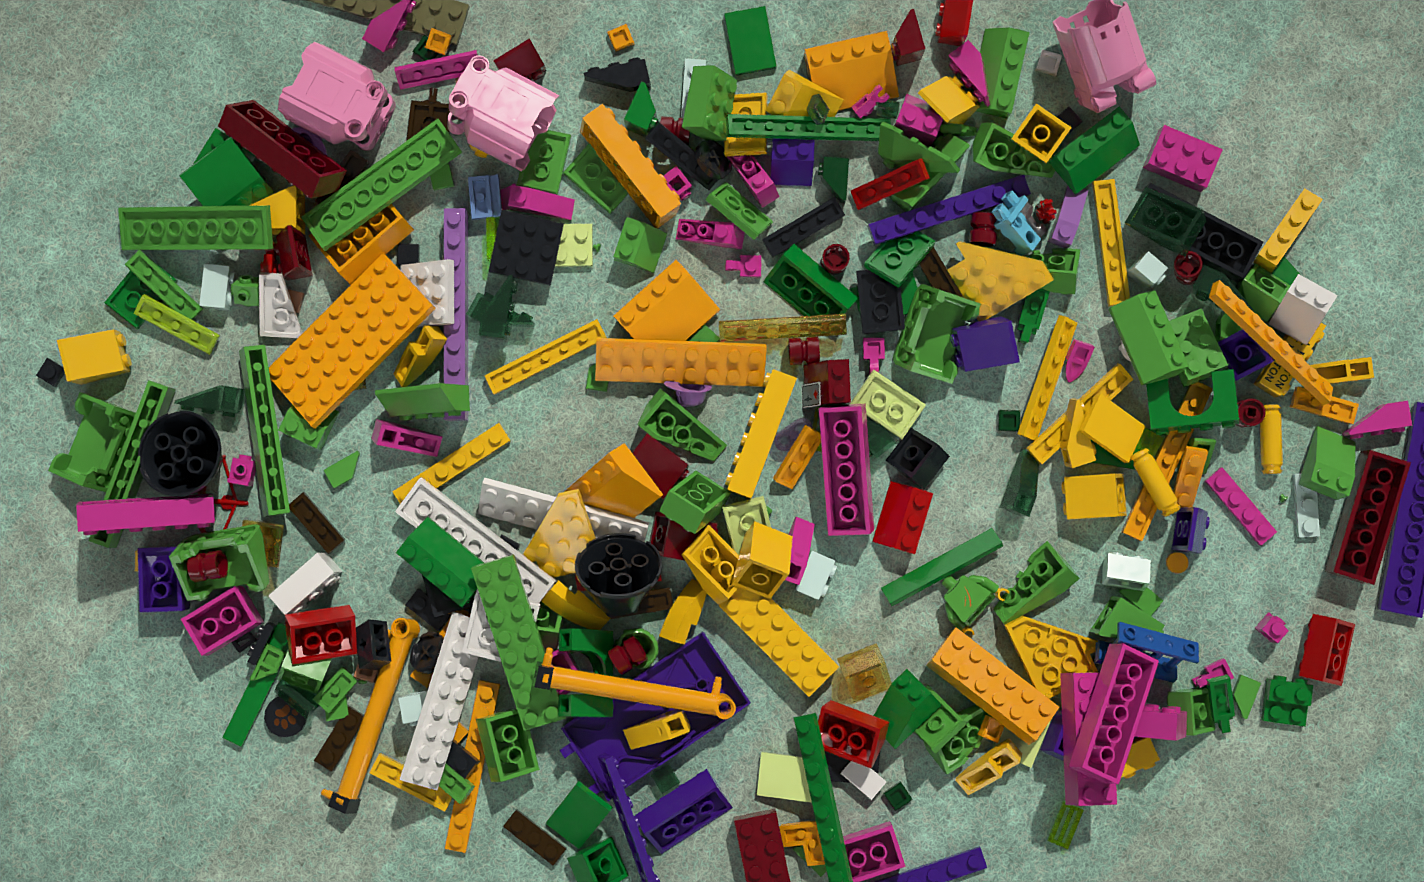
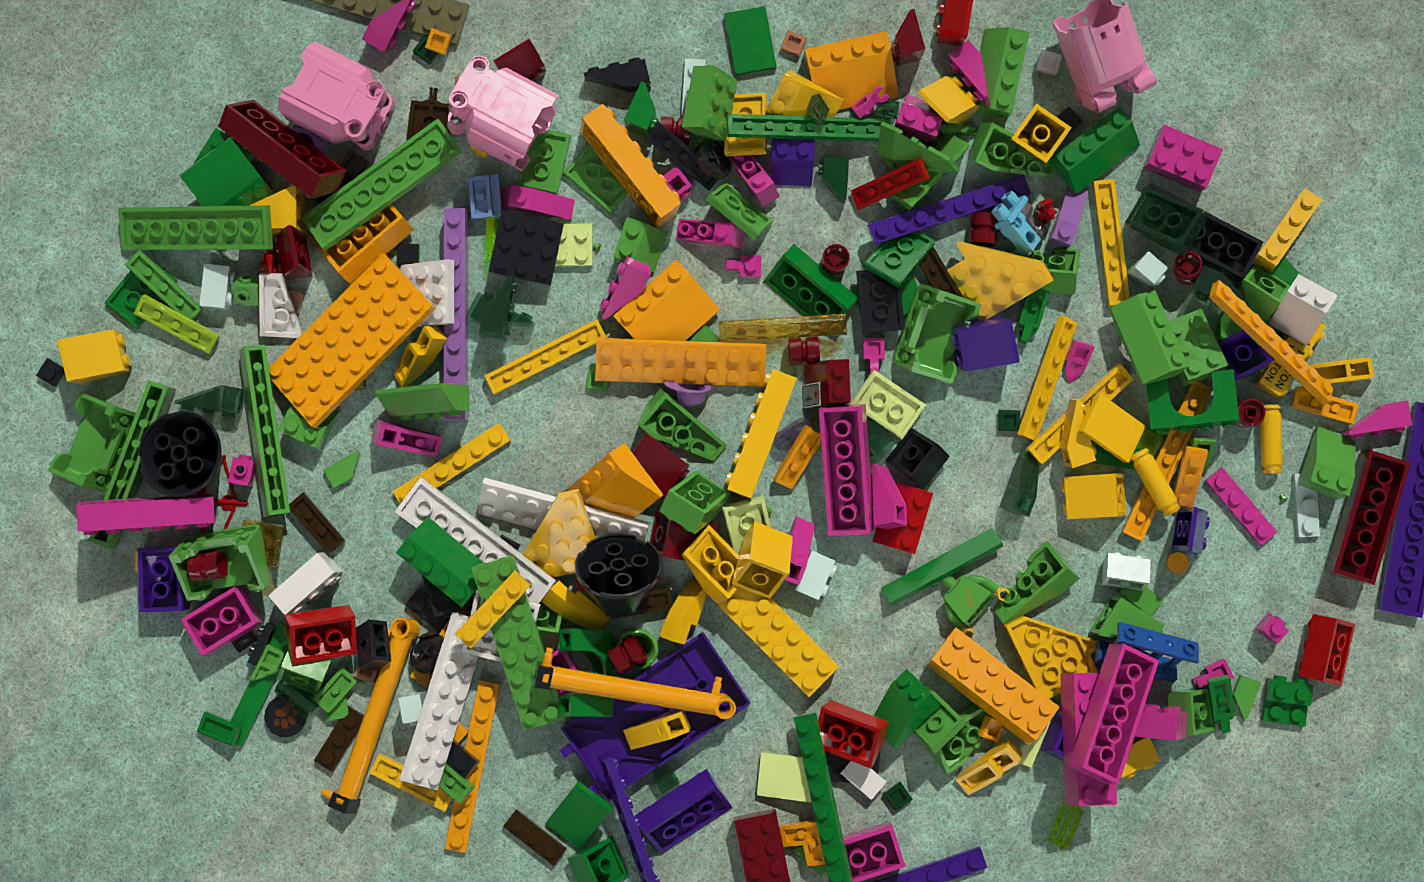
dark pink plate [395,50,482,90] -> none
bright green tile [430,164,454,191] -> none
bright green brick [476,708,540,782] -> none
light orange tile [607,24,635,52] -> none
black plate [762,197,845,258] -> none
clear yellow slope [837,643,892,702] -> none
none -> green tile [197,712,242,746]
none -> yellow plate [455,570,531,649]
none -> dark pink slope [599,256,651,320]
none -> nougat tile [780,30,807,58]
none -> dark pink slope [871,463,907,529]

